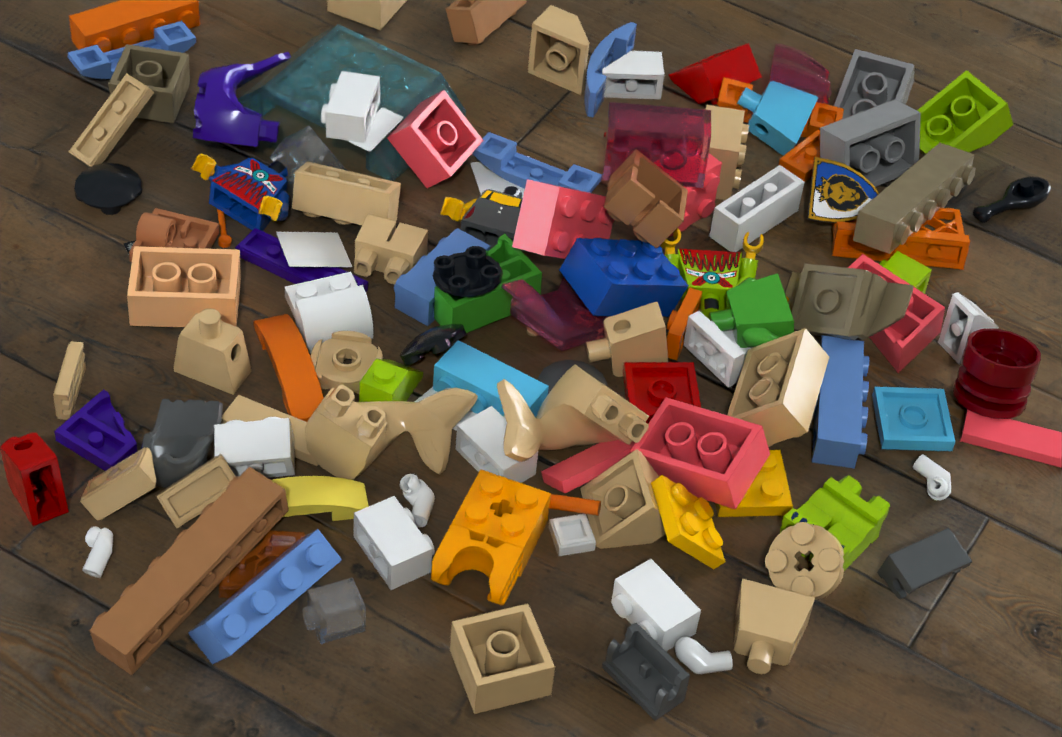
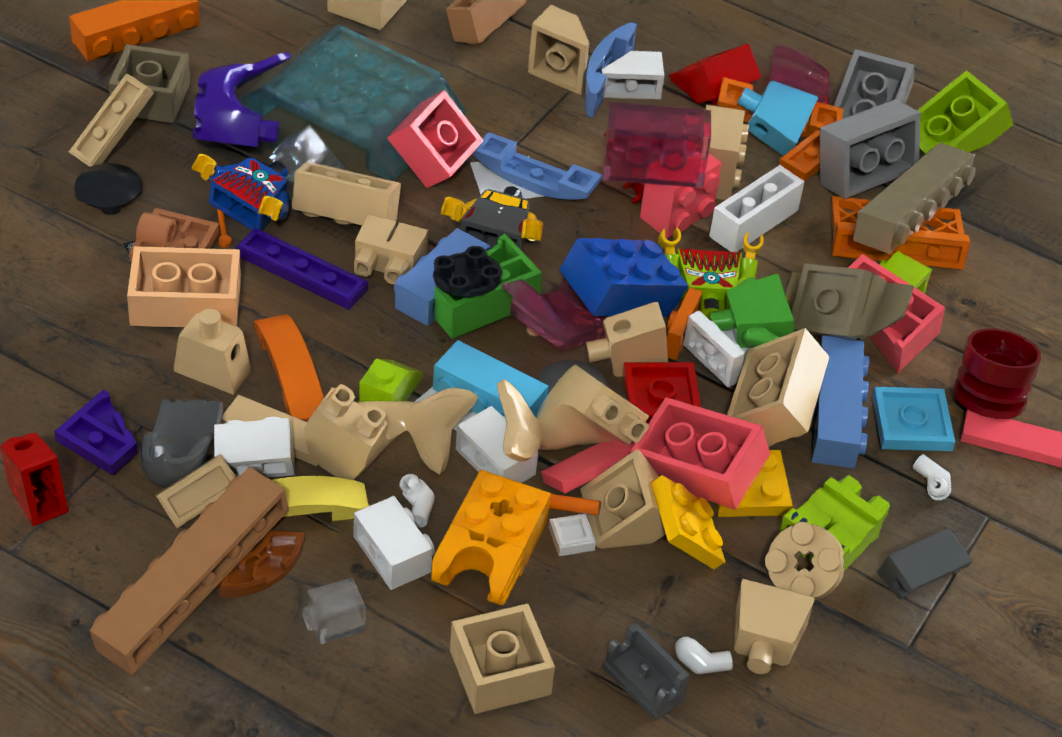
tan tile [53,341,86,420] -> none
medium blue slope [68,21,196,79] -> none
tan slope [80,447,156,520] -> none
white arm [82,526,113,578] -> none
medium blue brick [188,529,342,665] -> none
white sticker [276,232,352,267] -> none
white brick [285,272,373,353] -> none
tan plate [311,331,383,394] -> none
white brick [321,71,380,143] -> none
white sticker [349,108,403,151] -> none
black dish [400,324,467,366] -> none
coral brick [512,179,615,259] -> none
medium nougat piece [604,149,688,249] -> none
white brick [611,559,701,651] -> none
shield [808,157,879,223] -> none
white slope [938,292,999,365] -> none
black piece [973,177,1051,223] -> none

